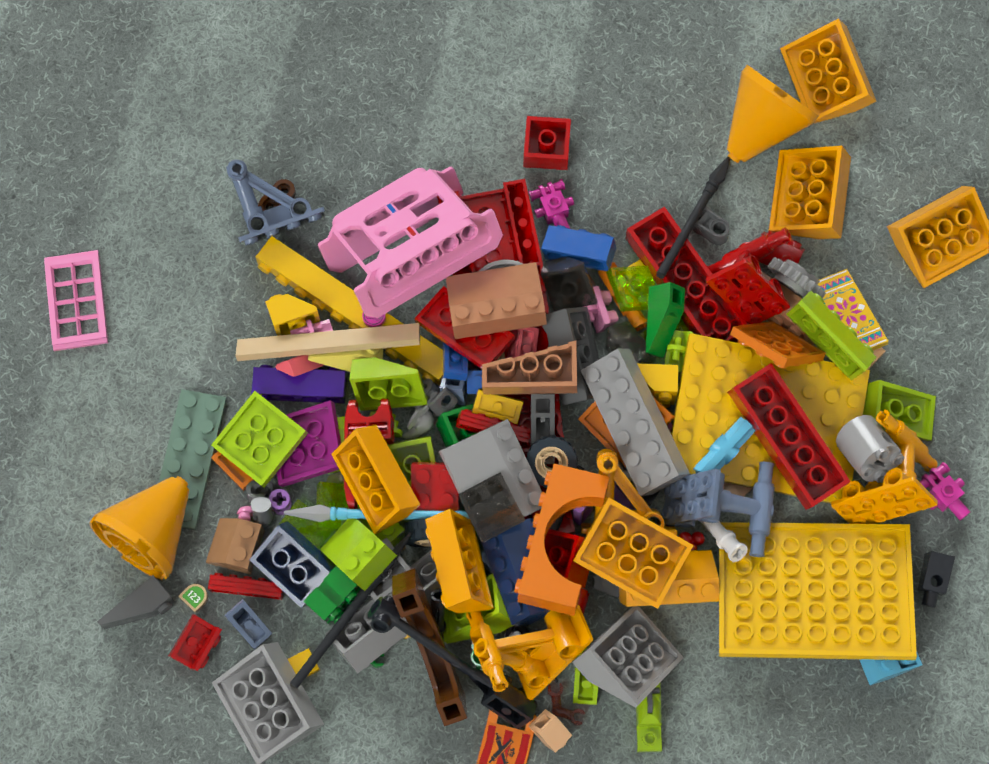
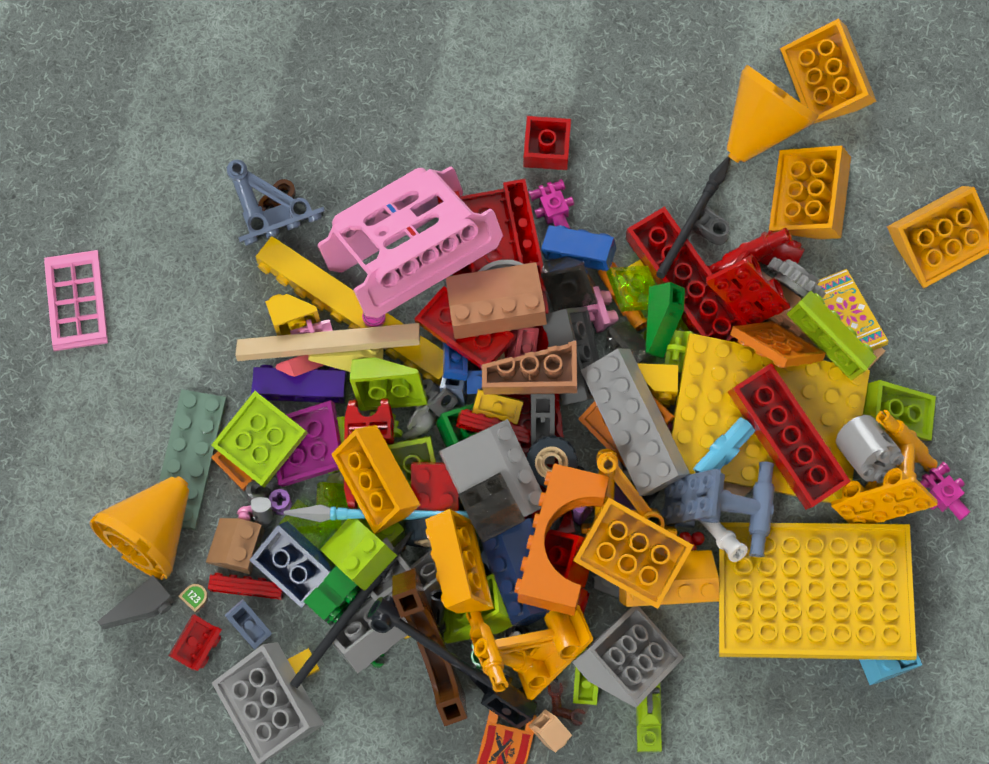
black torso [918,551,955,608] -> none

